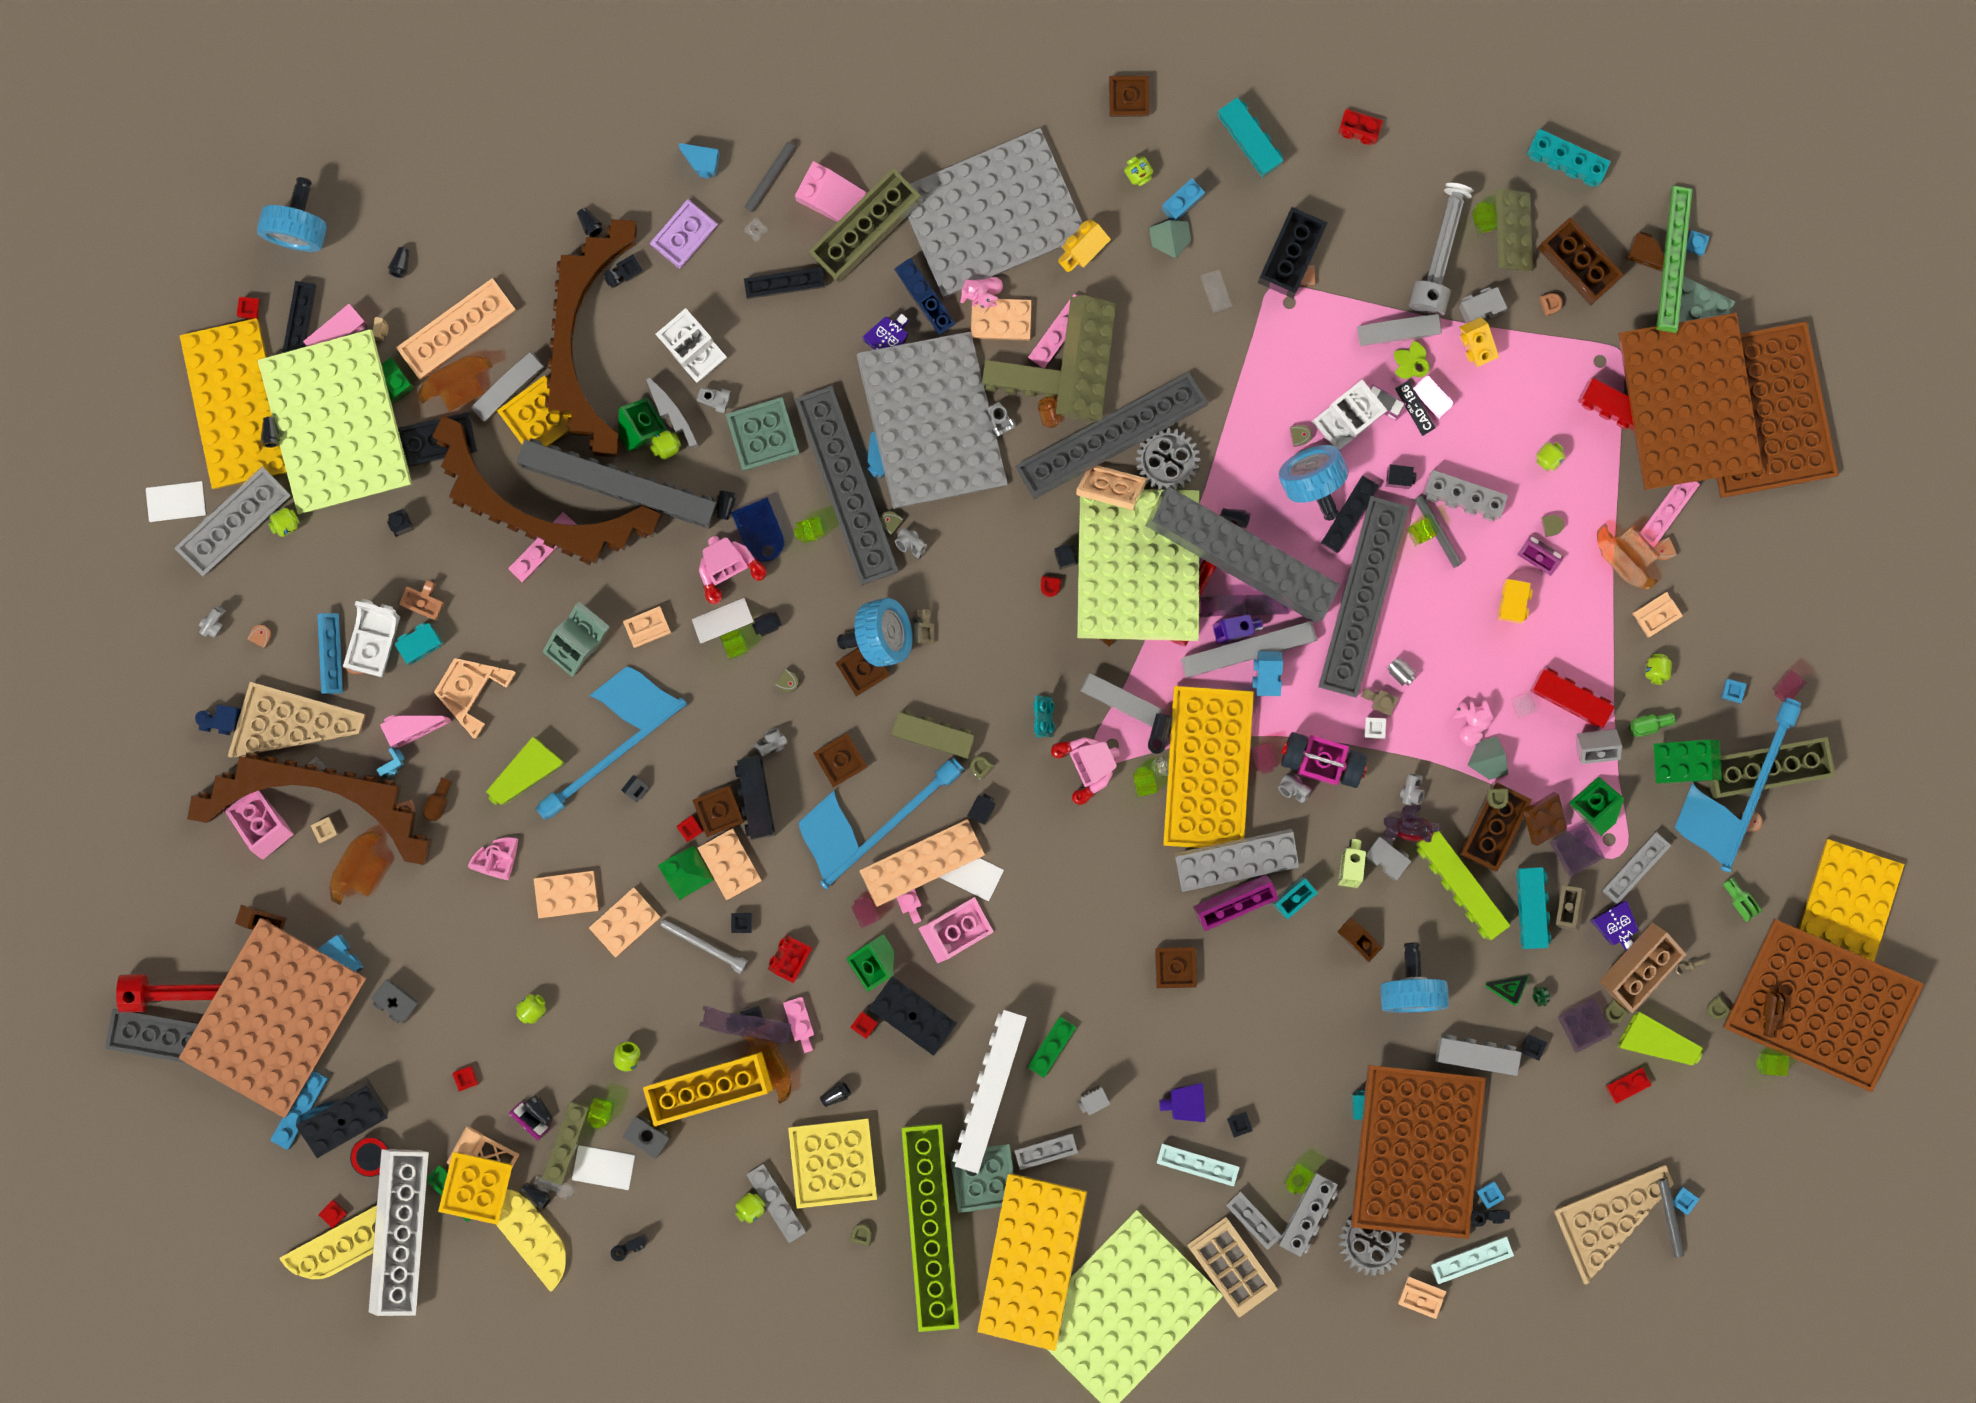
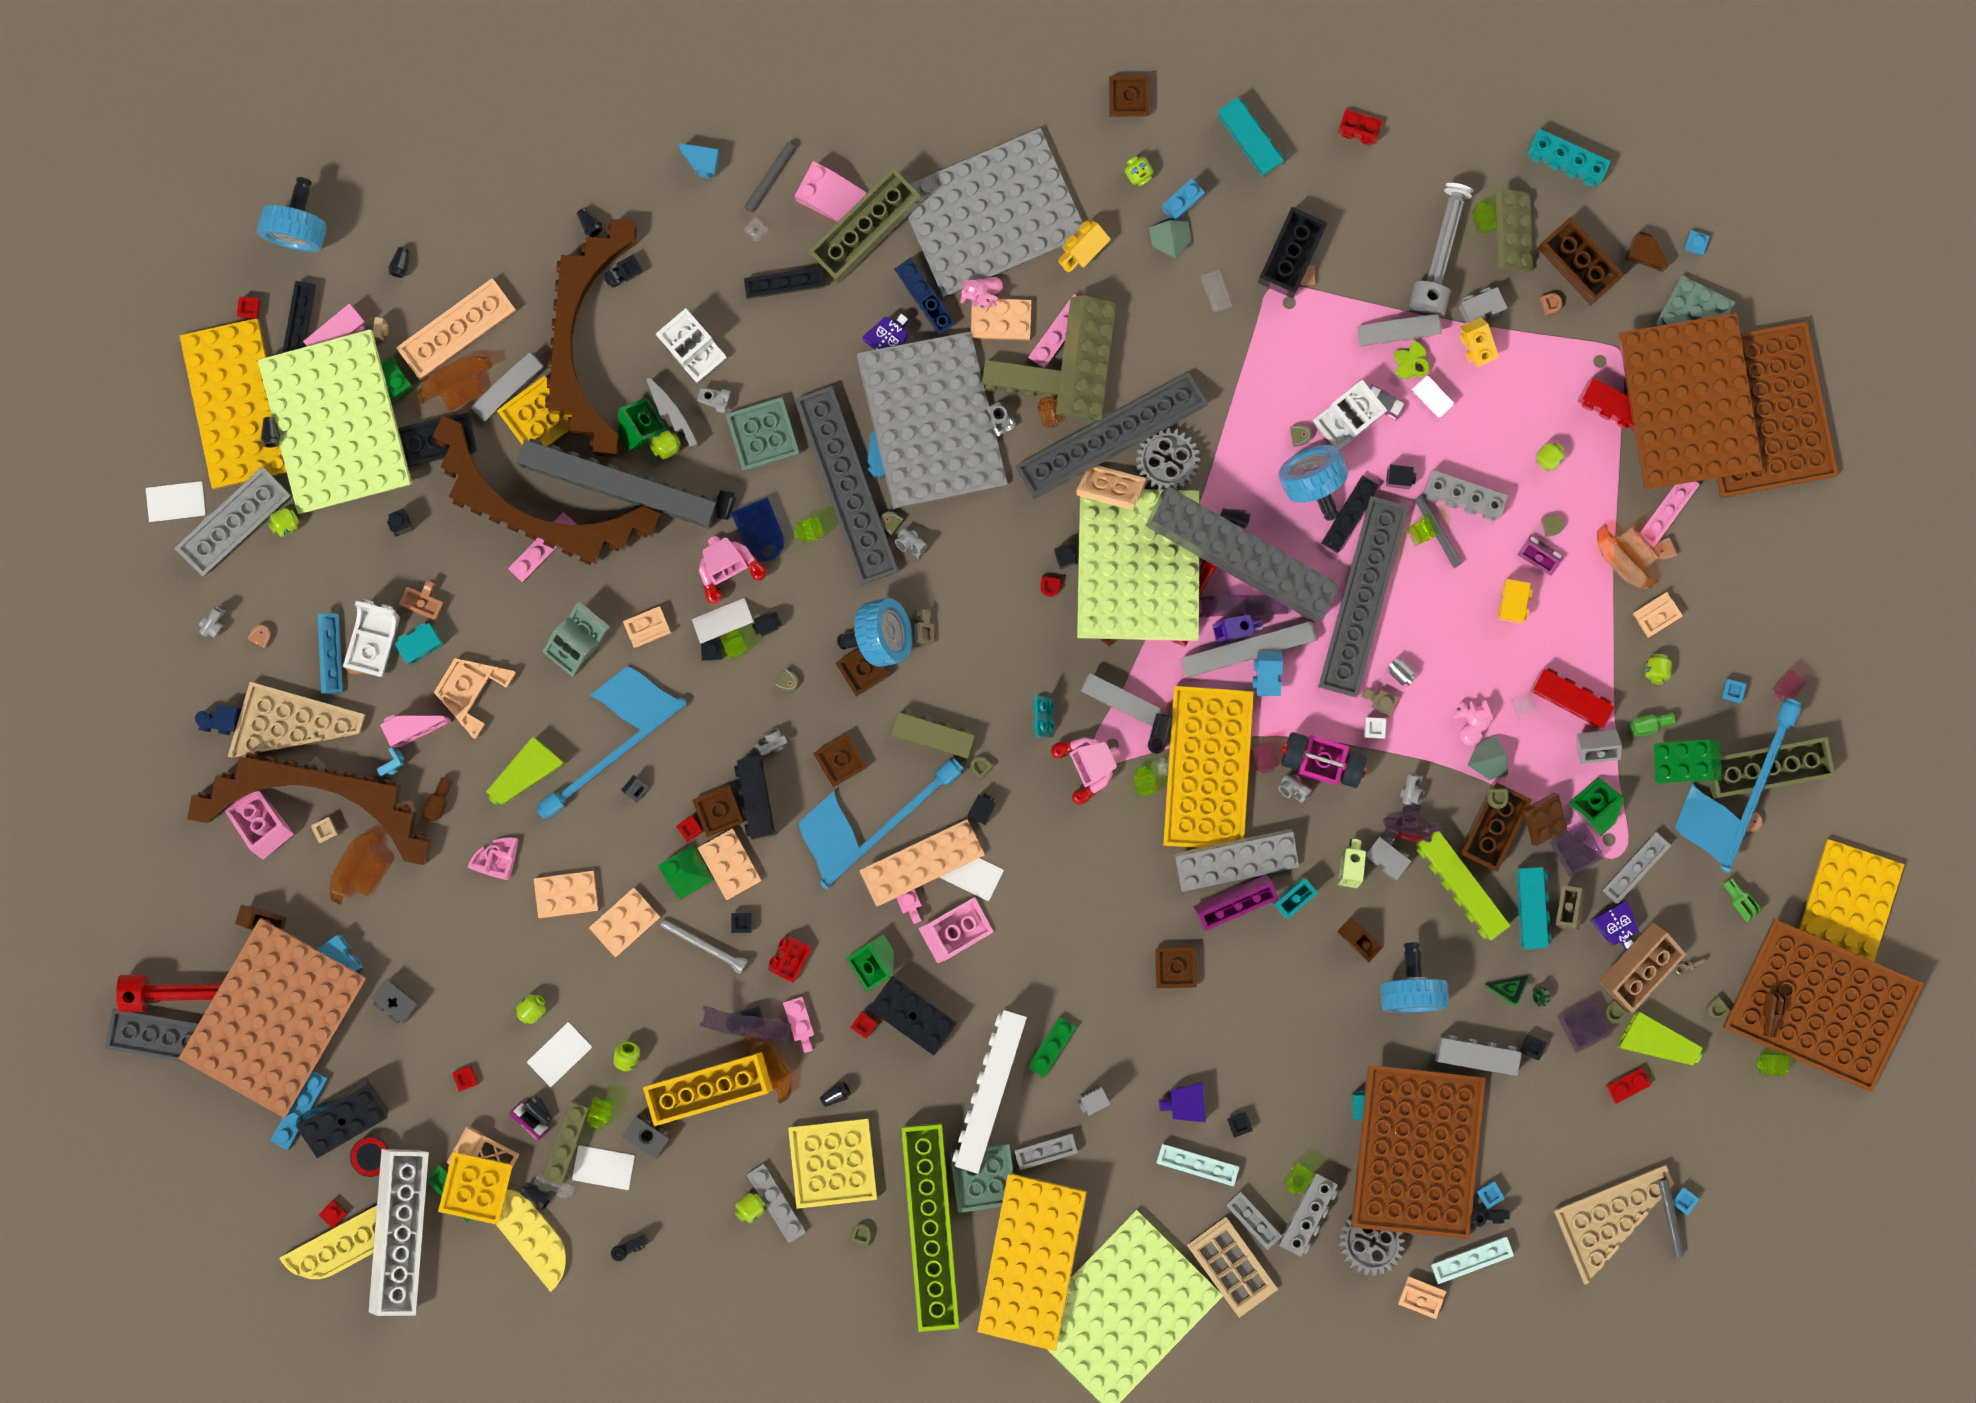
lavender tile [650,199,718,269] -> none
clear pink brick [851,896,880,928] -> none
black sticker [1395,381,1436,436] -> none
bright green tile [1656,185,1692,333] -> none
none -> white sticker [527,1022,592,1087]
none -> black plate [701,639,722,661]

